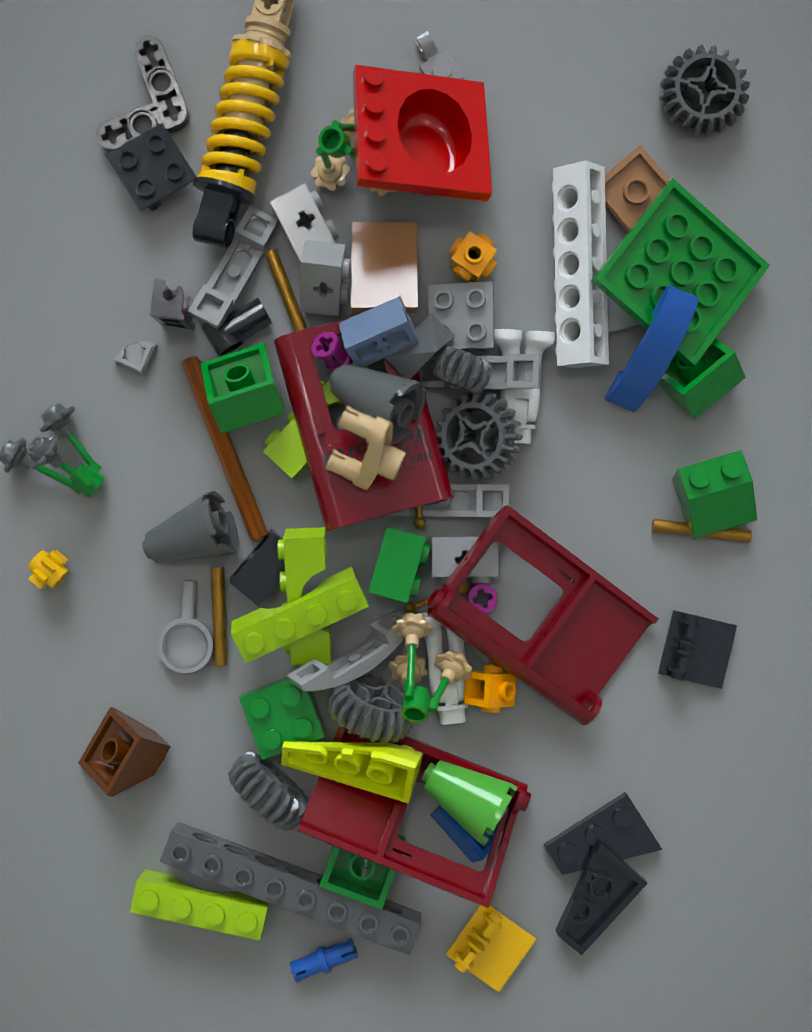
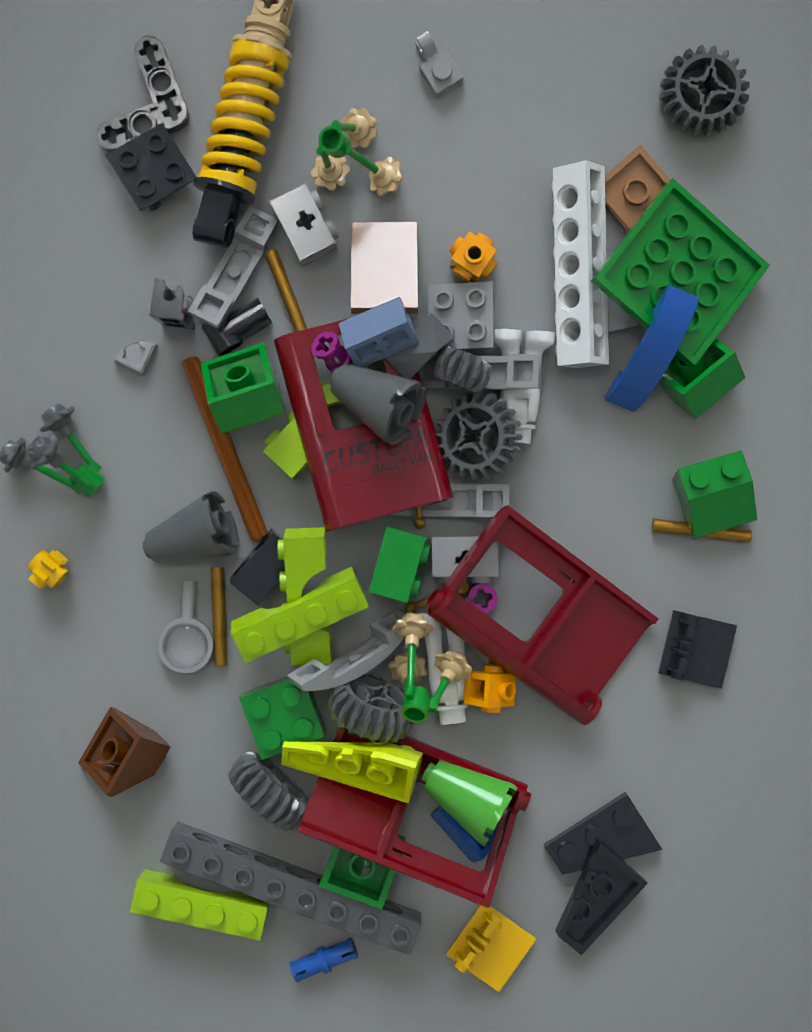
light grey brick [300,239,351,317] -> none
tan connector [326,406,406,490] -> none
red piece [353,65,492,202] -> none

